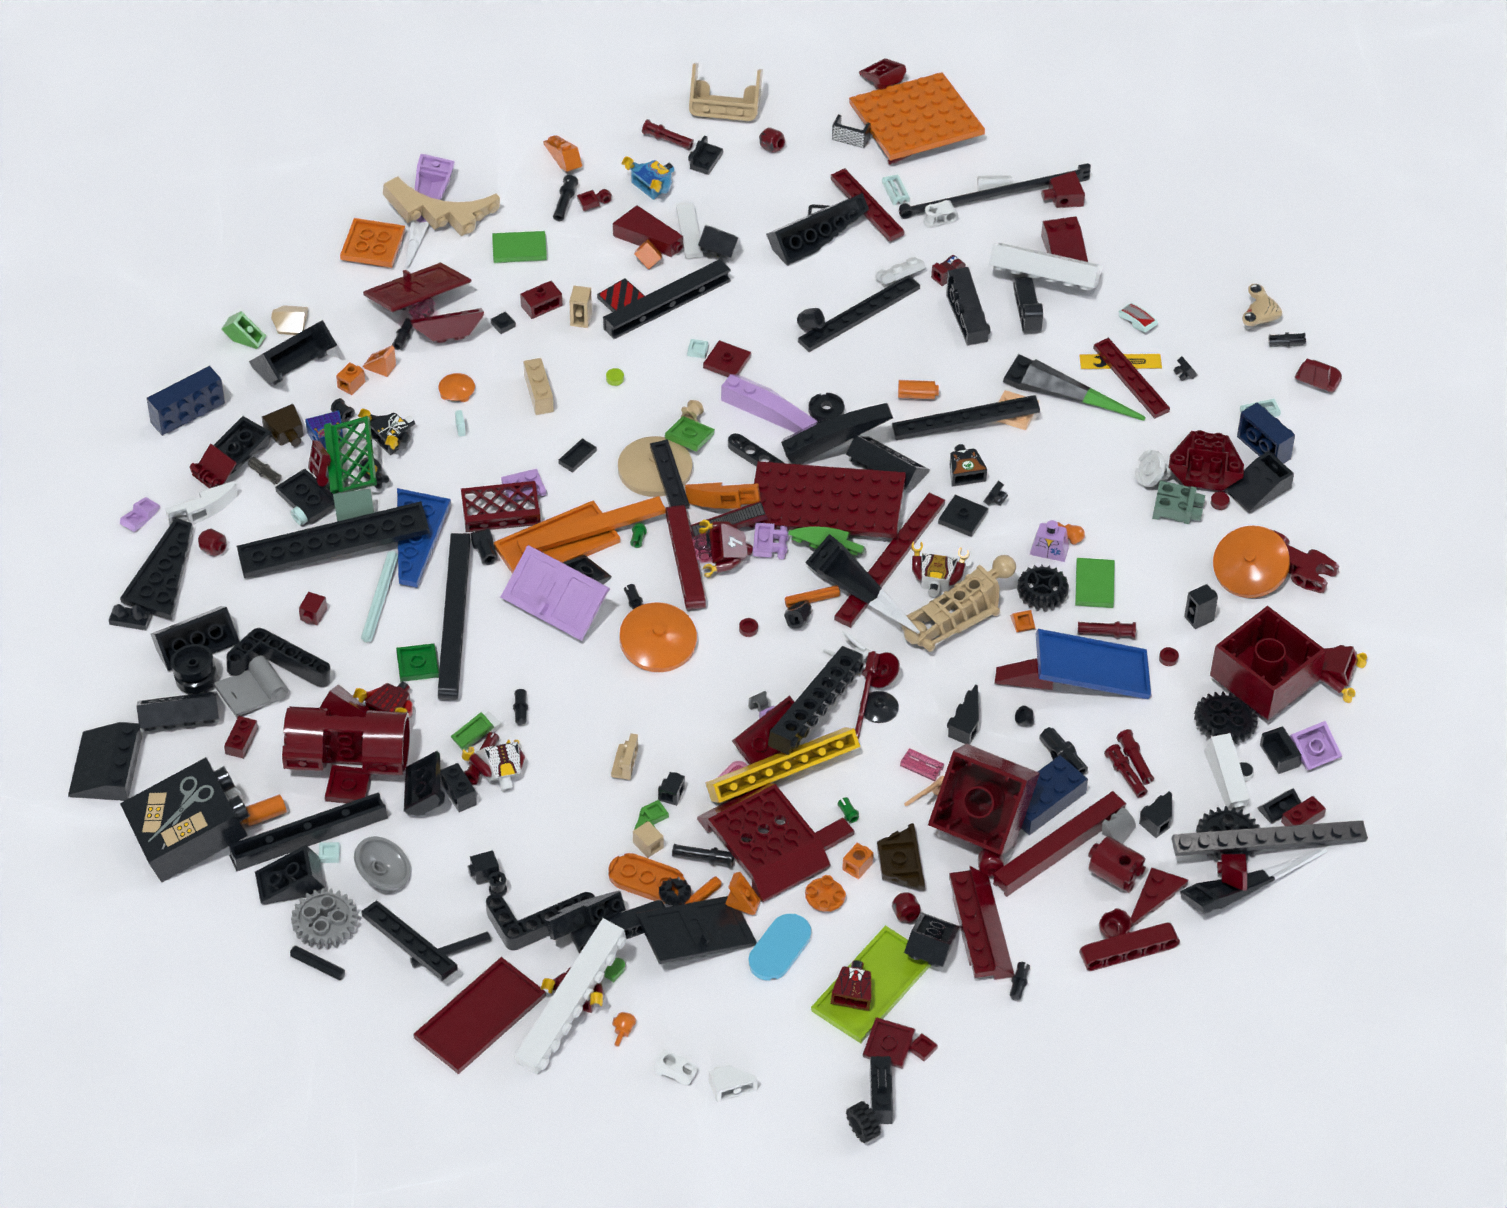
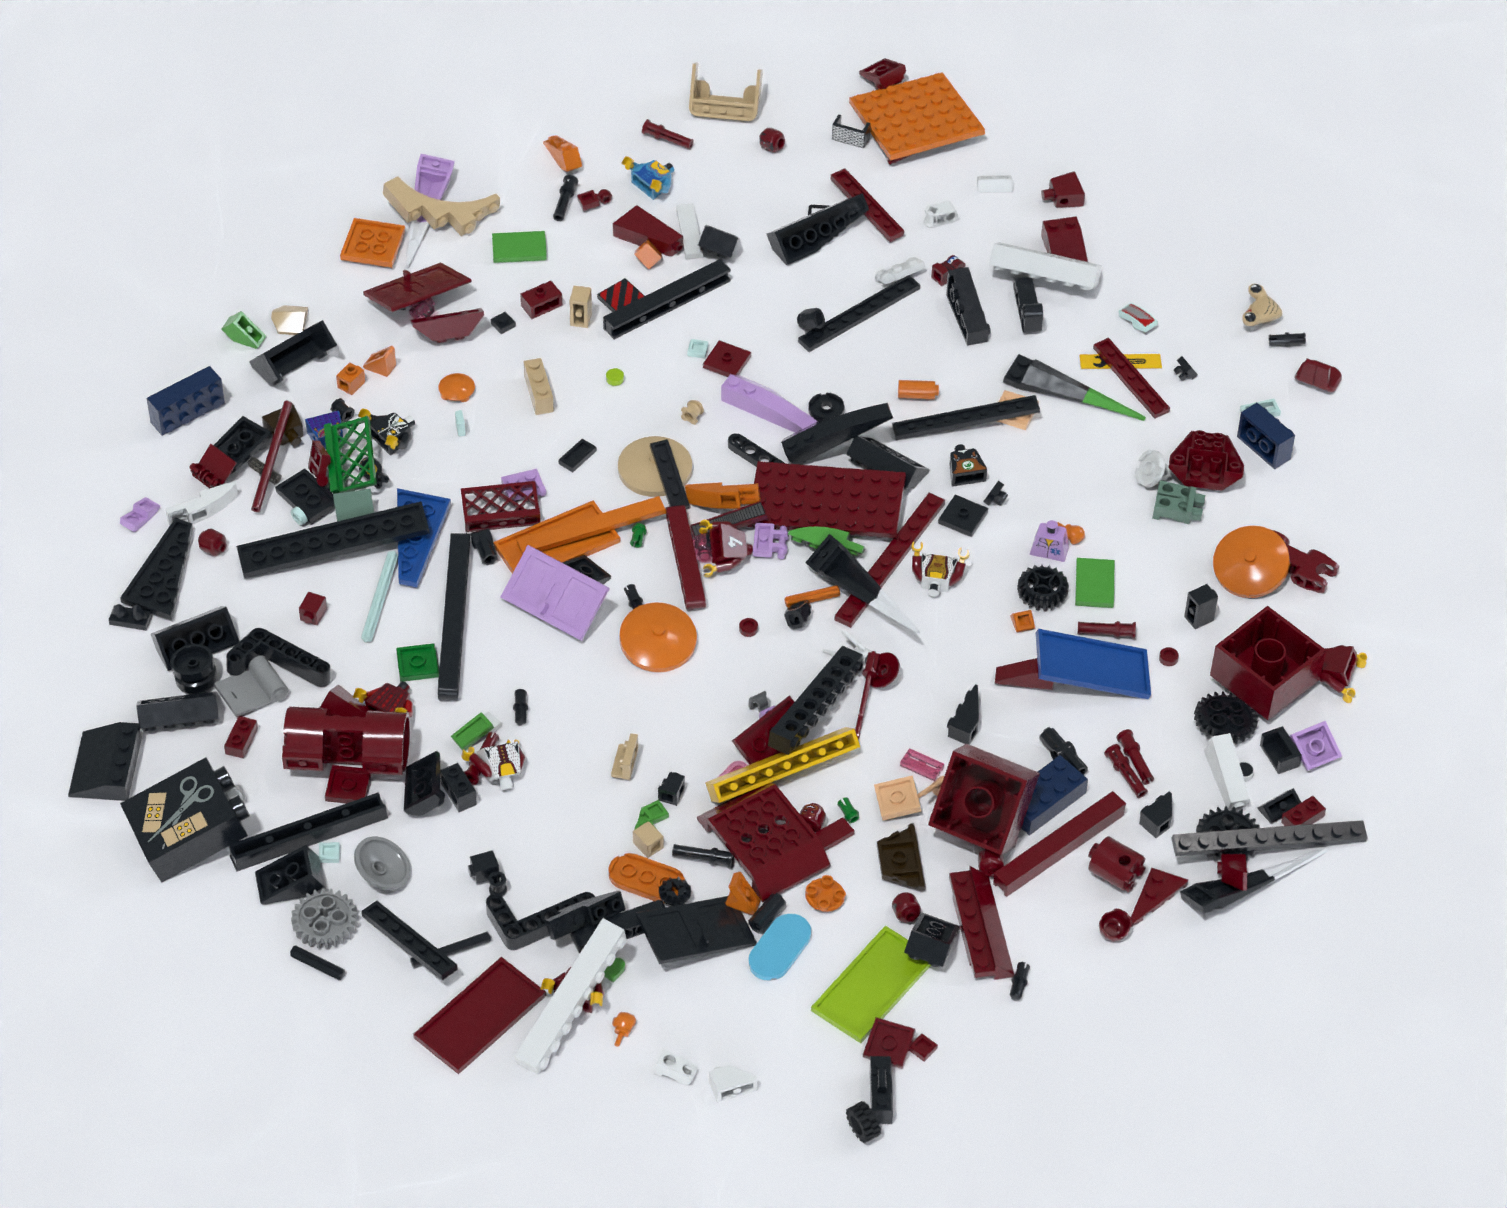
orange brick [242,794,287,827] -> none
black axle [392,318,412,350] -> none
bright green tile [664,416,715,452] -> none
orange axle [684,876,722,904] -> none
black bracket [688,135,723,175] -> none
dark red torso [830,960,871,1011] -> none
orange brick [842,843,874,880] -> none
black dish [860,691,899,723] -> none
light aqua tile [882,174,910,205] -> none
black hinge [898,163,1091,219] -> none
tan piece [900,555,1016,652] -> none
black tile [1015,705,1034,726] -> none
dark red beam [1079,922,1180,971] -> none
light grey slope [1102,808,1136,844] -> none
dark red tile [1210,492,1230,510] -> none
black slope [1225,451,1294,513] -> none
none -> dark red piece [251,400,293,512]
none -> black axle [748,893,786,933]
none -> dark red head [799,803,826,832]
none -> light nougat plate [874,775,921,821]

